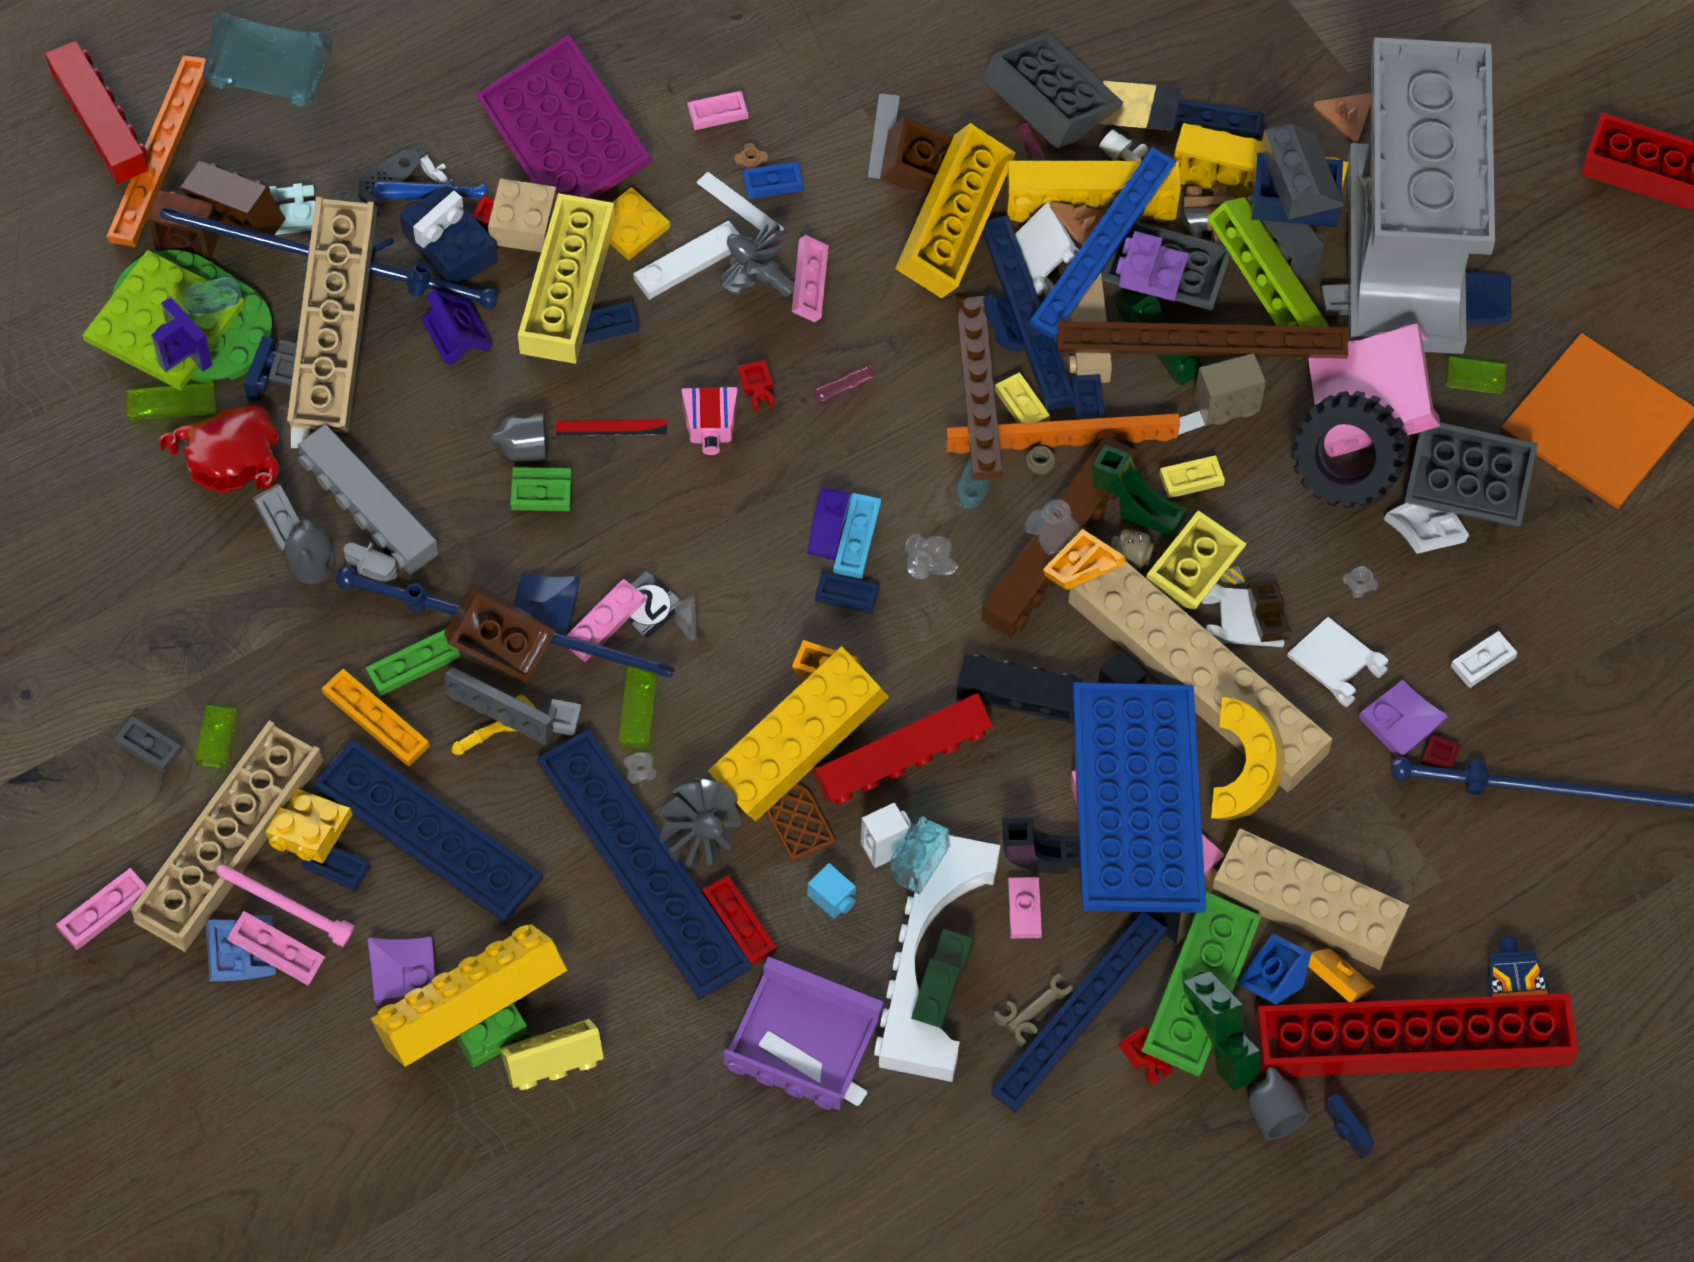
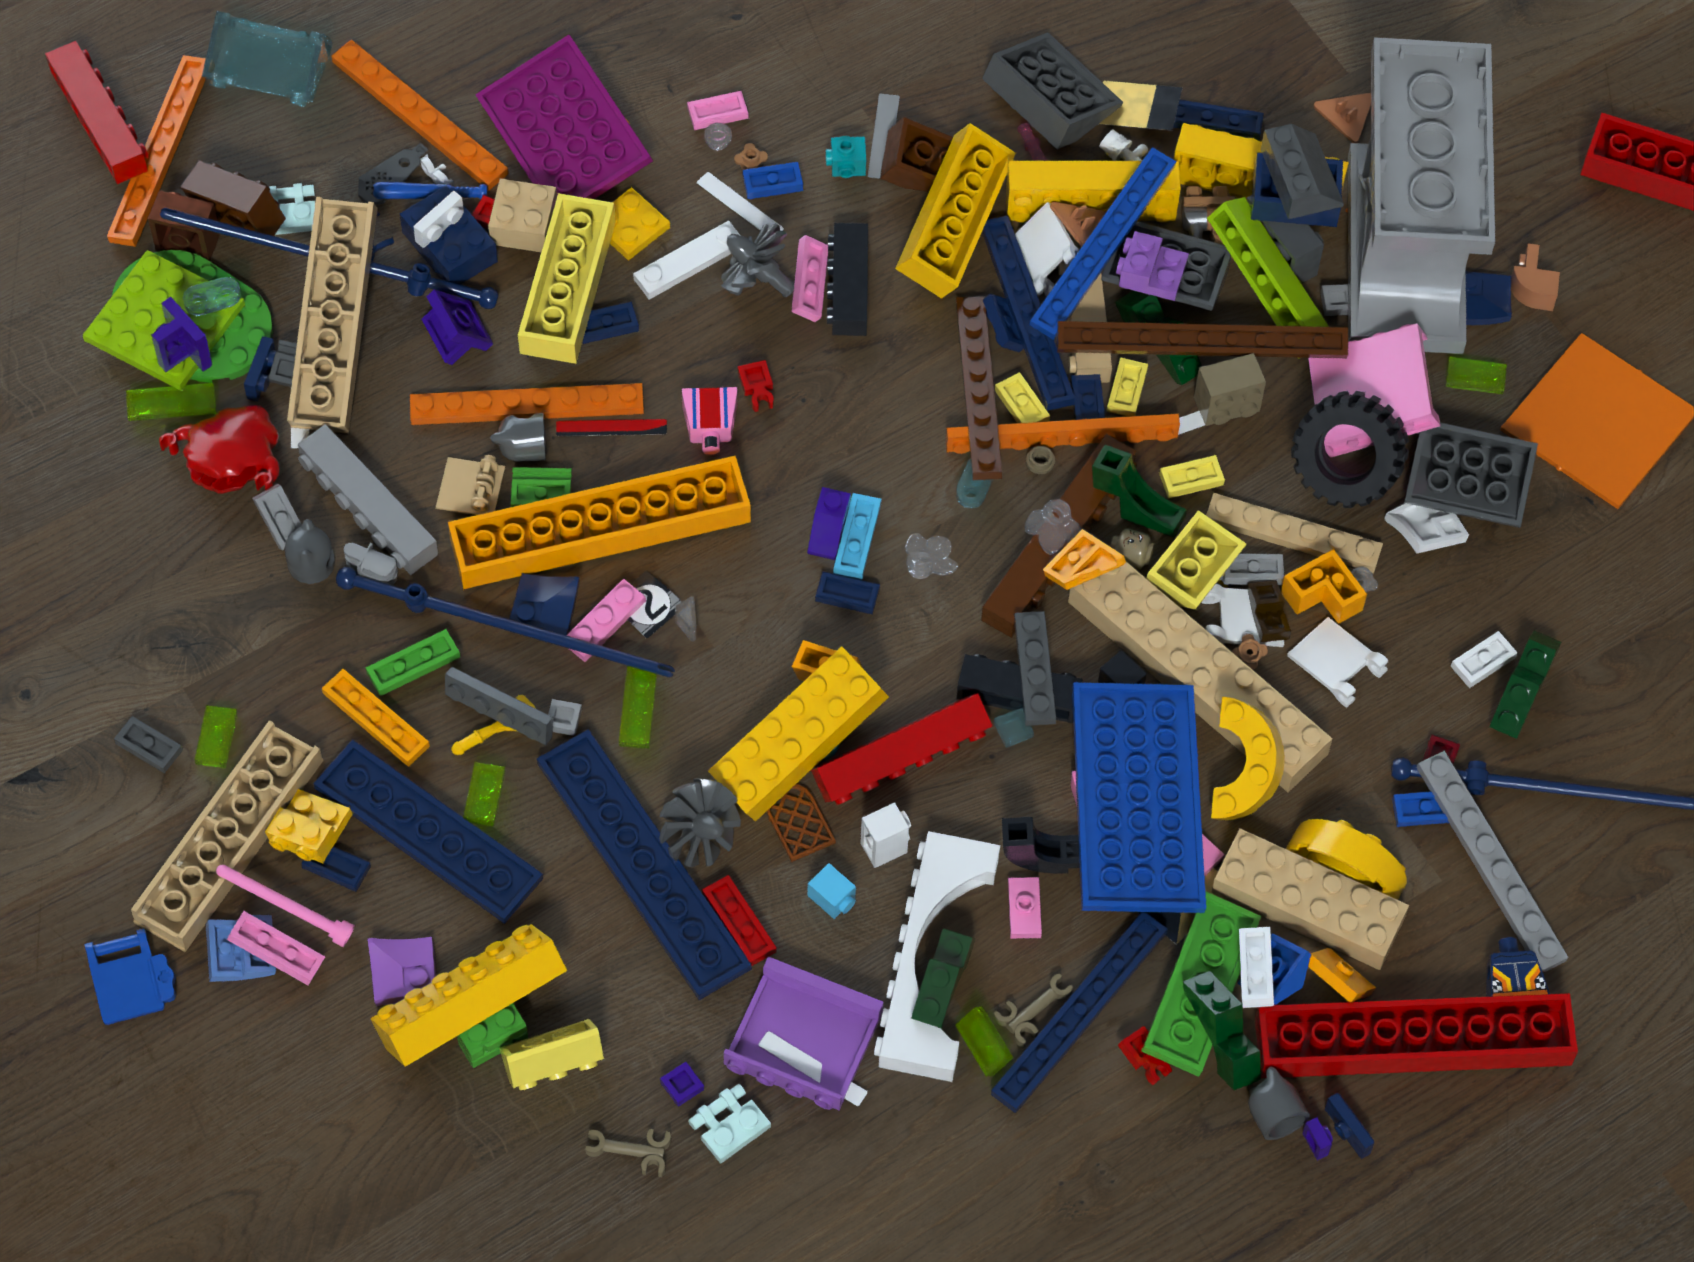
bright pink plate [56,868,147,950] -> none
reddish brown slope [444,583,556,682] -> none
clear plate [624,753,657,784] -> none
clear pink piece [814,364,875,401] -> none
clear light blue brick [889,817,951,895] -> none
medium lavender plate [1358,680,1448,758] -> none
none -> blue piece [84,928,176,1025]
none -> orange plate [331,39,509,191]
none -> orange plate [410,383,644,425]
none -> tan hinge [436,455,505,515]
none -> light orange brick [448,456,751,589]
none -> clear neon green plate [463,762,505,826]
none -> dark tan bar [585,1129,671,1178]
none -> dark purple plate [660,1062,704,1107]
none -> light aqua plate [688,1084,771,1164]
none -> clear plate [704,123,732,150]
none -> teal brick [825,136,866,178]
none -> black brick [827,223,868,336]
none -> clear neon green plate [955,1006,1014,1077]
none -> clear light blue tile [994,708,1034,748]
none -> dark grey plate [1014,611,1056,726]
none -> light yellow plate [1107,357,1148,417]
none -> tan plate [1206,493,1383,574]
none -> light grey plate [1223,554,1284,585]
none -> medium nougat plate [1232,634,1268,670]
none -> white plate [1239,927,1274,1008]
none -> light orange brick [1281,549,1367,624]
none -> yellow brick [1286,819,1407,900]
none -> dark purple plate [1302,1117,1333,1160]
none -> blue plate [1392,791,1449,827]
none -> light grey plate [1416,751,1569,973]
none -> dark green arch [1489,630,1562,739]
none -> nougat brick [1511,243,1560,311]

